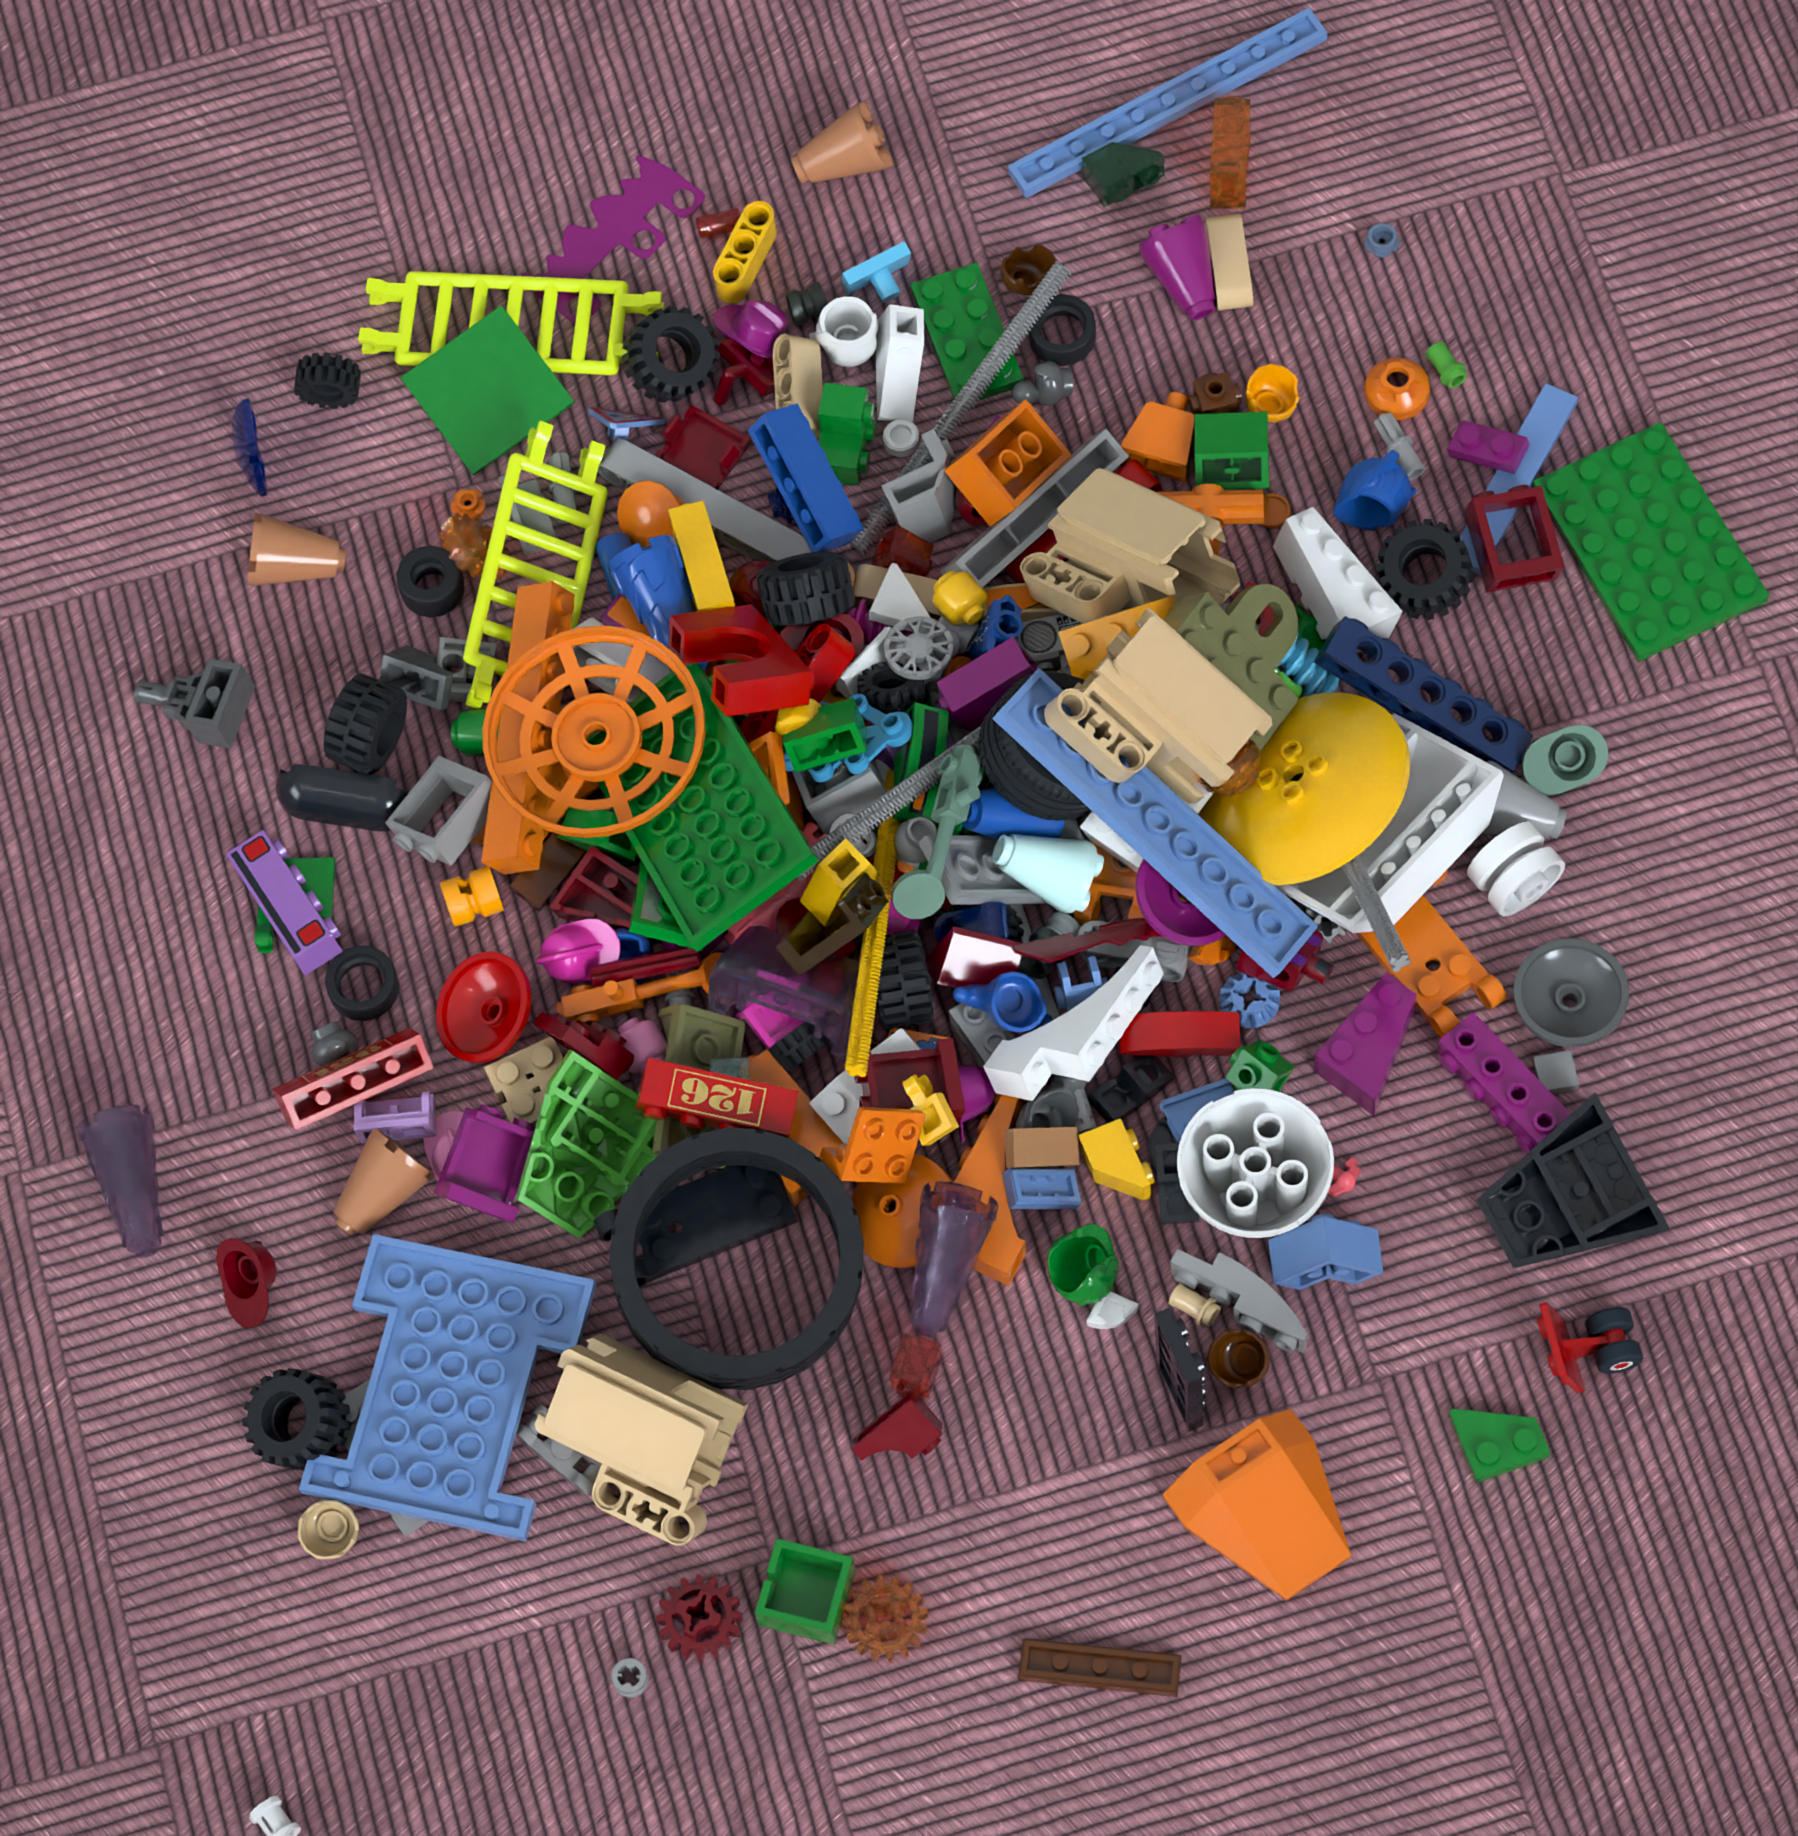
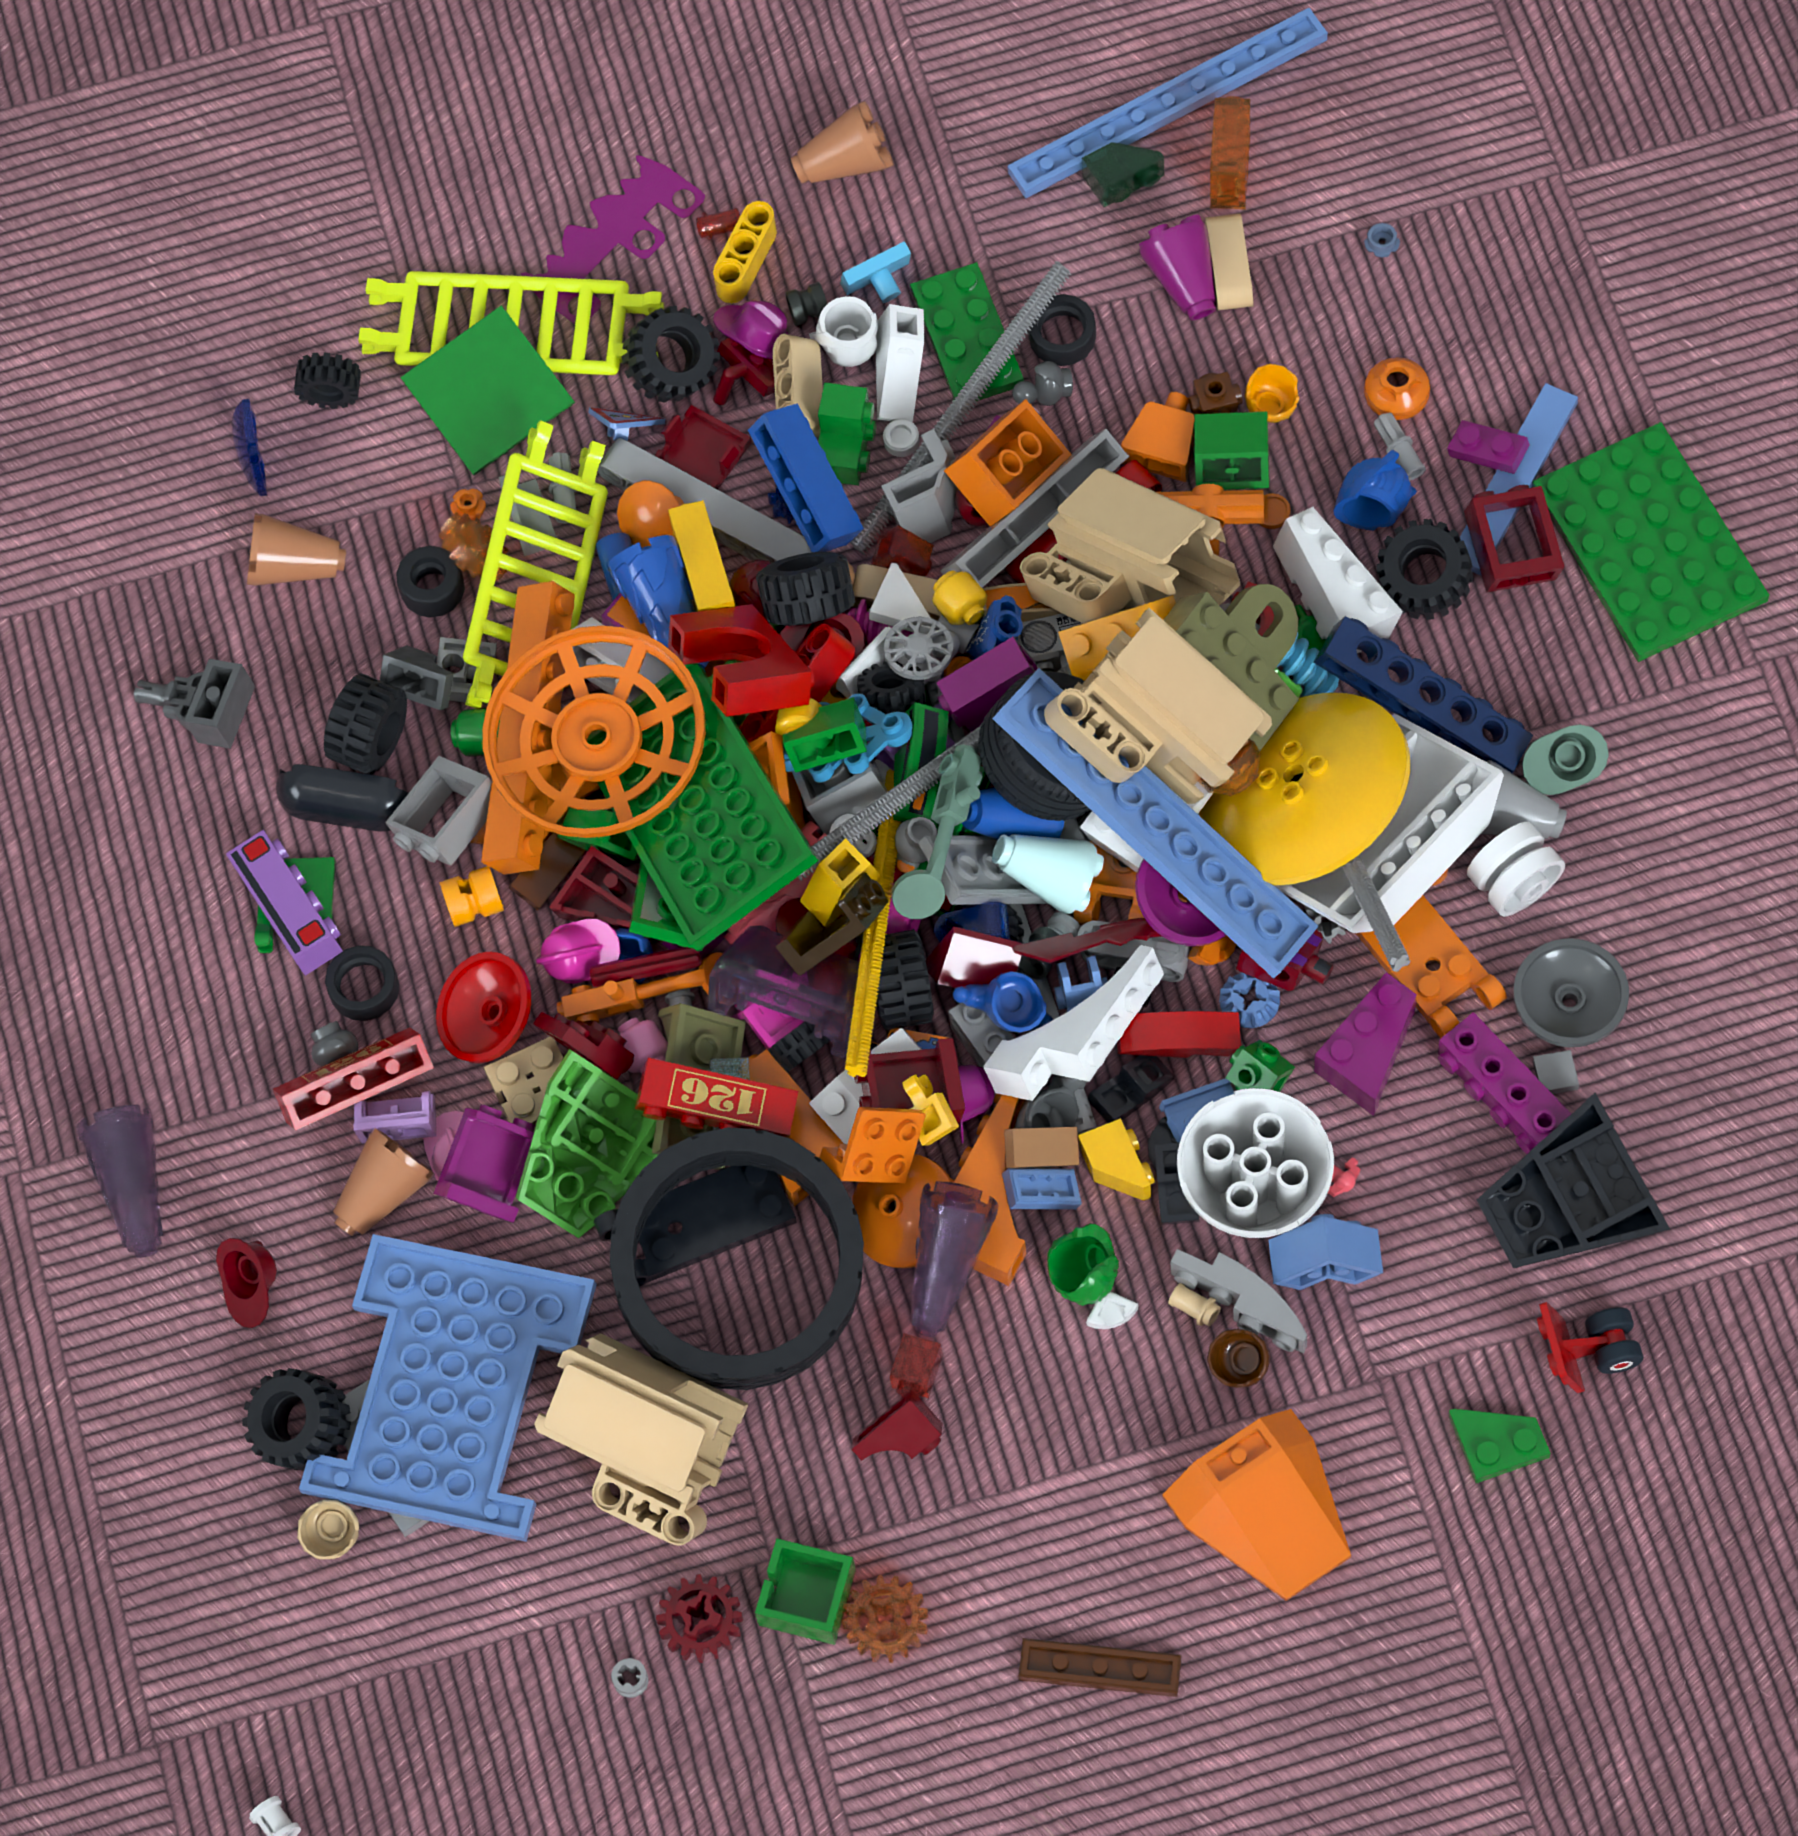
light grey plate [516,1404,602,1497] -> none
reddish brown hair [1000,244,1057,296] -> none
black plate [1155,1308,1207,1432] -> none
bright green pin [1425,342,1467,388] -> none

